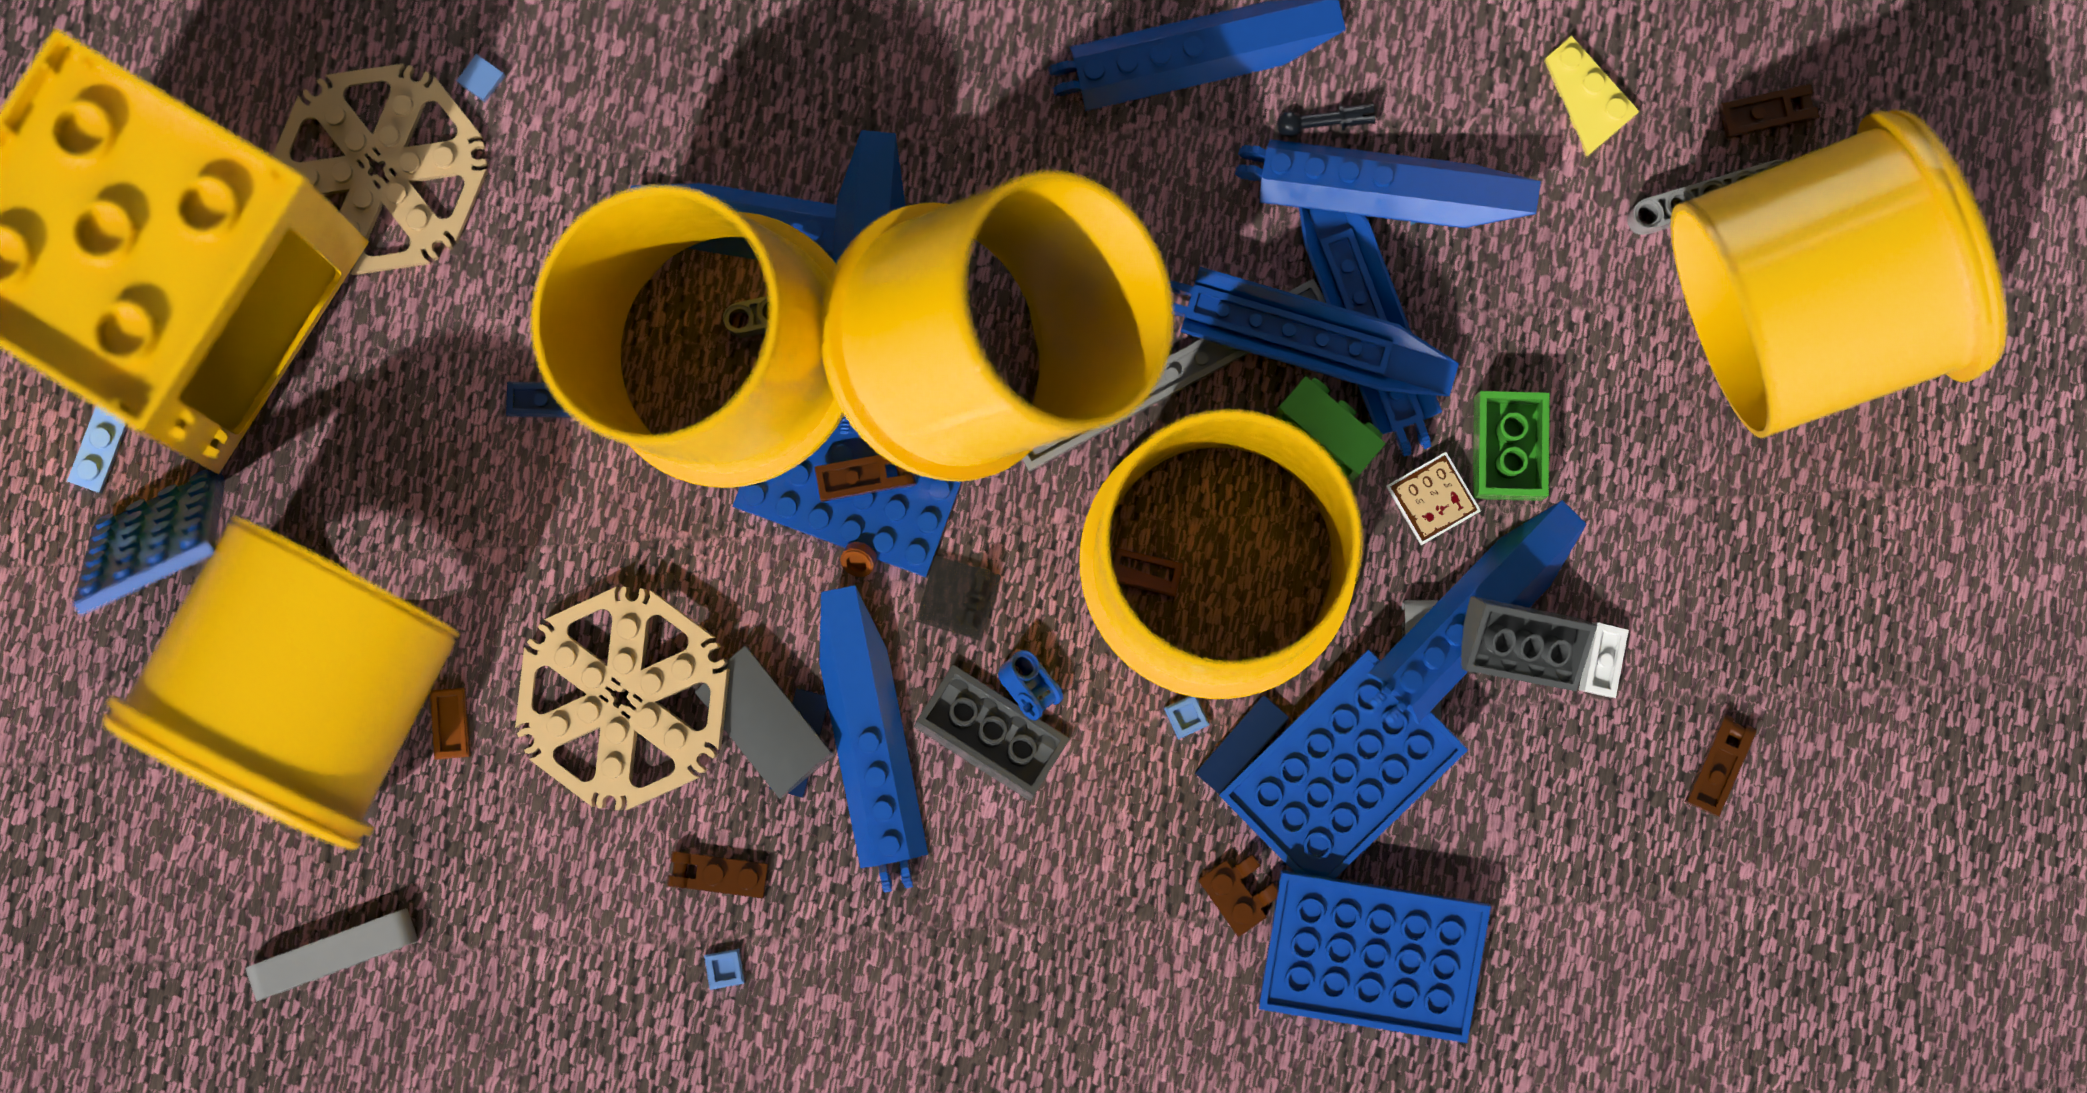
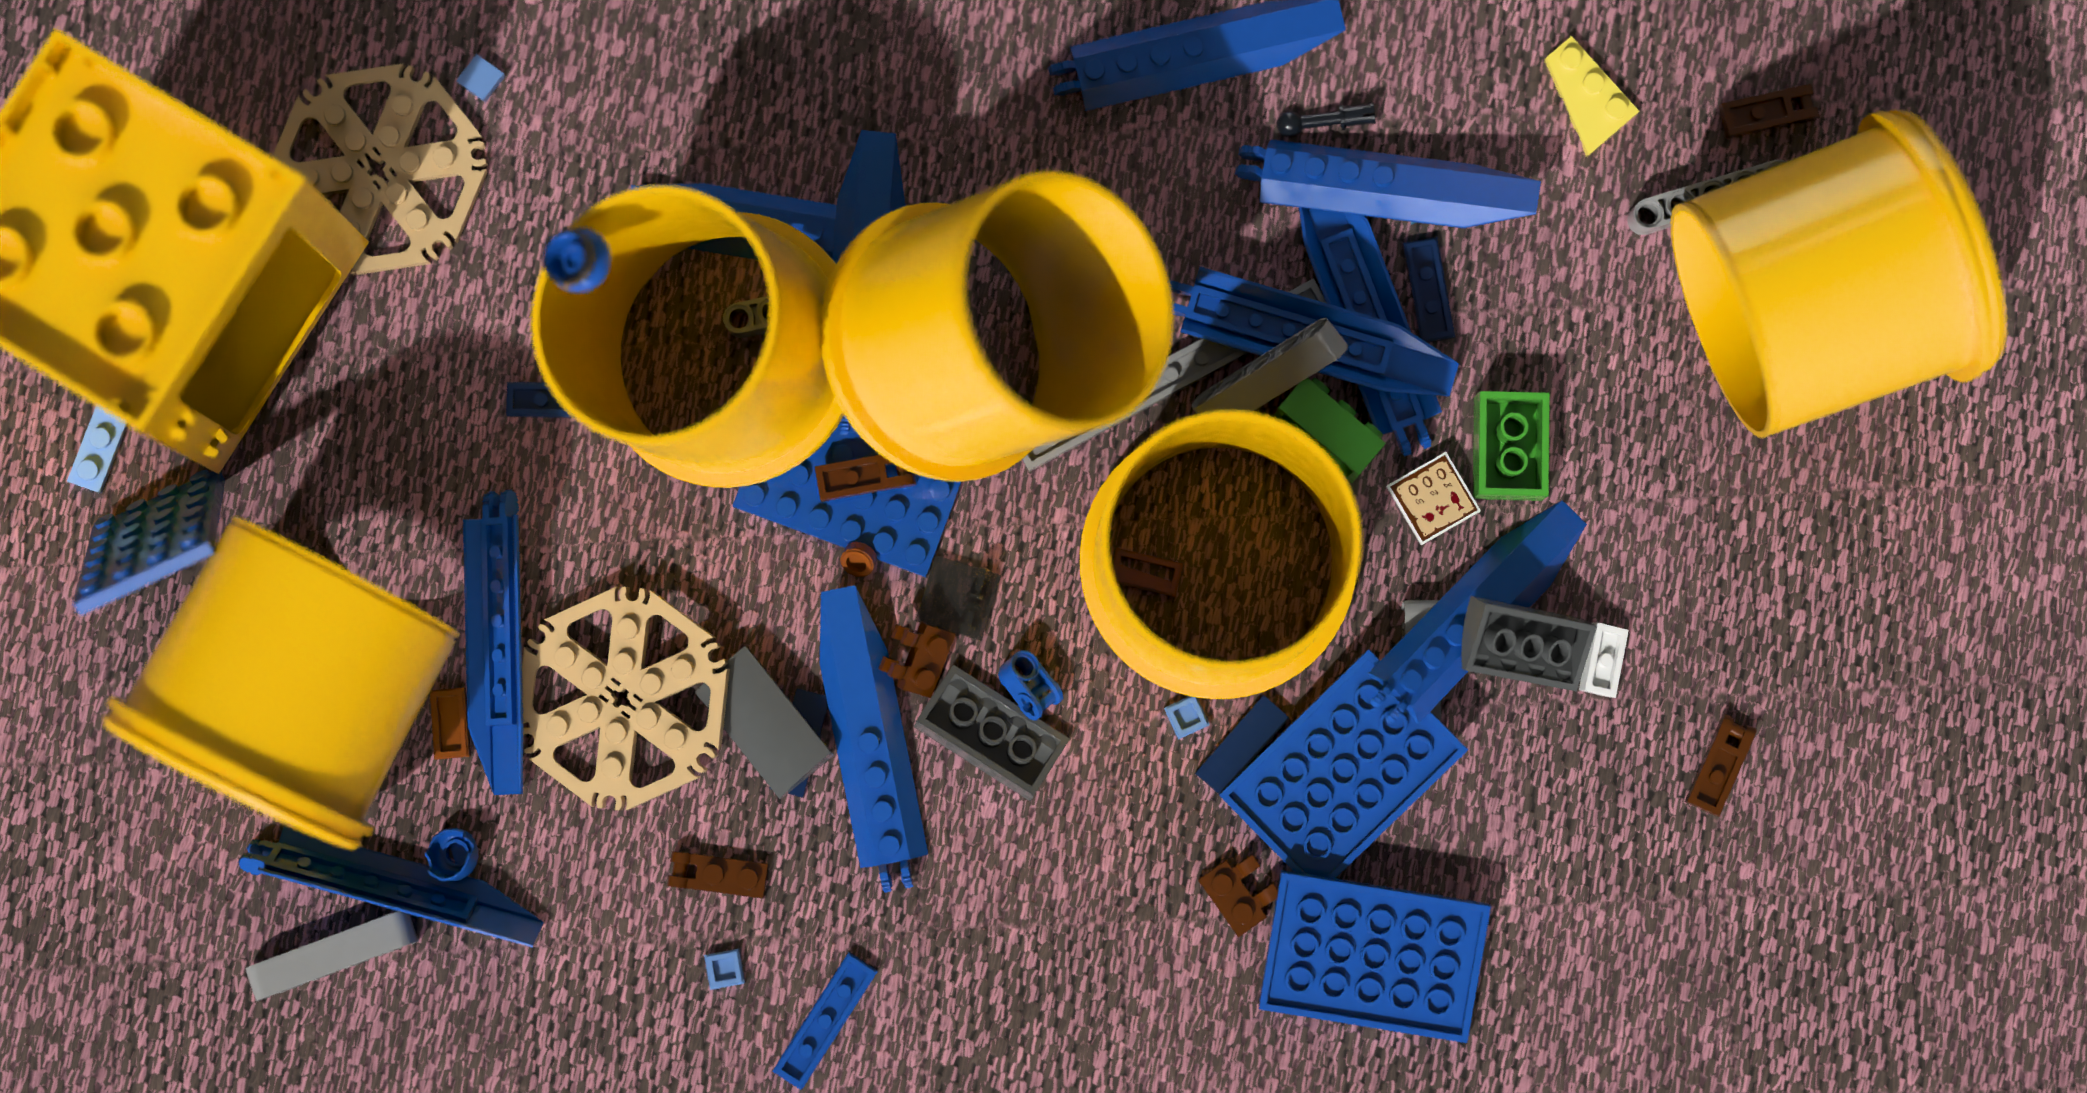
none -> blue hinge [238,826,544,948]
none -> blue hair [425,828,479,881]
none -> blue hinge [463,489,523,795]
none -> blue piece [542,227,611,292]
none -> blue tile [772,952,878,1090]
none -> reddish brown plate [879,621,956,698]
none -> light grey beam [1191,318,1348,415]
none -> dark blue tile [1402,237,1455,343]

